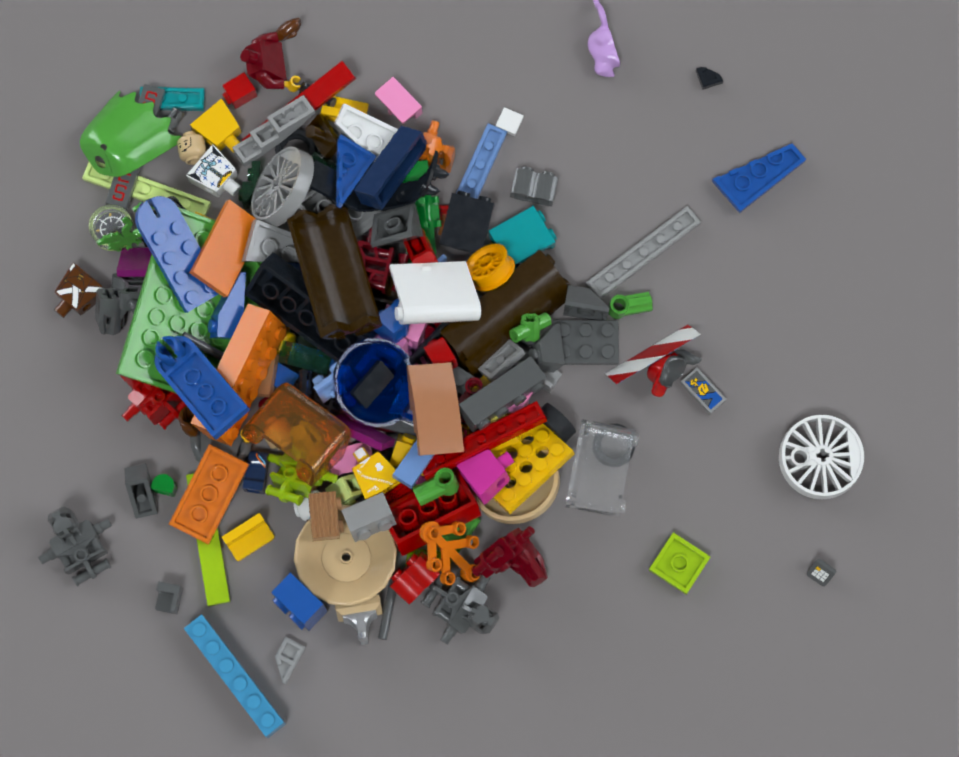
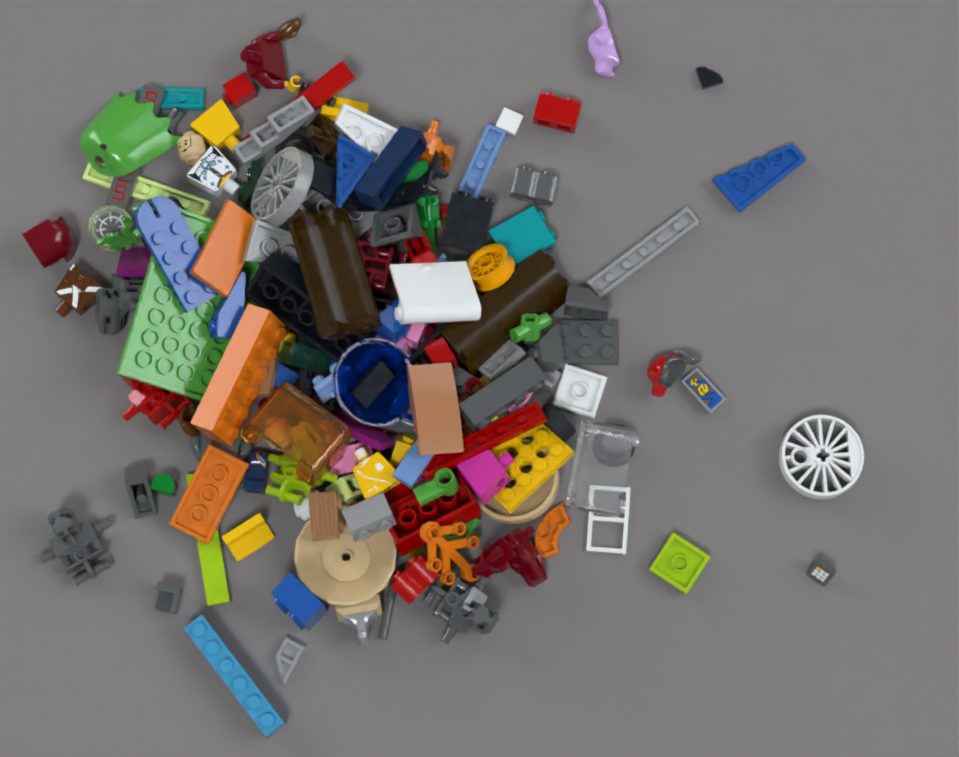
blue plate [155,336,251,440] -> none
dark grey bar [182,332,224,360] -> none
bright pink panel [375,77,422,124] -> none
sticker [605,325,701,384] -> none
bright green piece [608,292,653,319] -> none
none -> dark red brick [22,216,77,269]
none -> red brick [533,92,581,134]
none -> orange tile [534,503,571,560]
none -> white tile [552,364,607,419]
none -> white window [586,485,631,555]

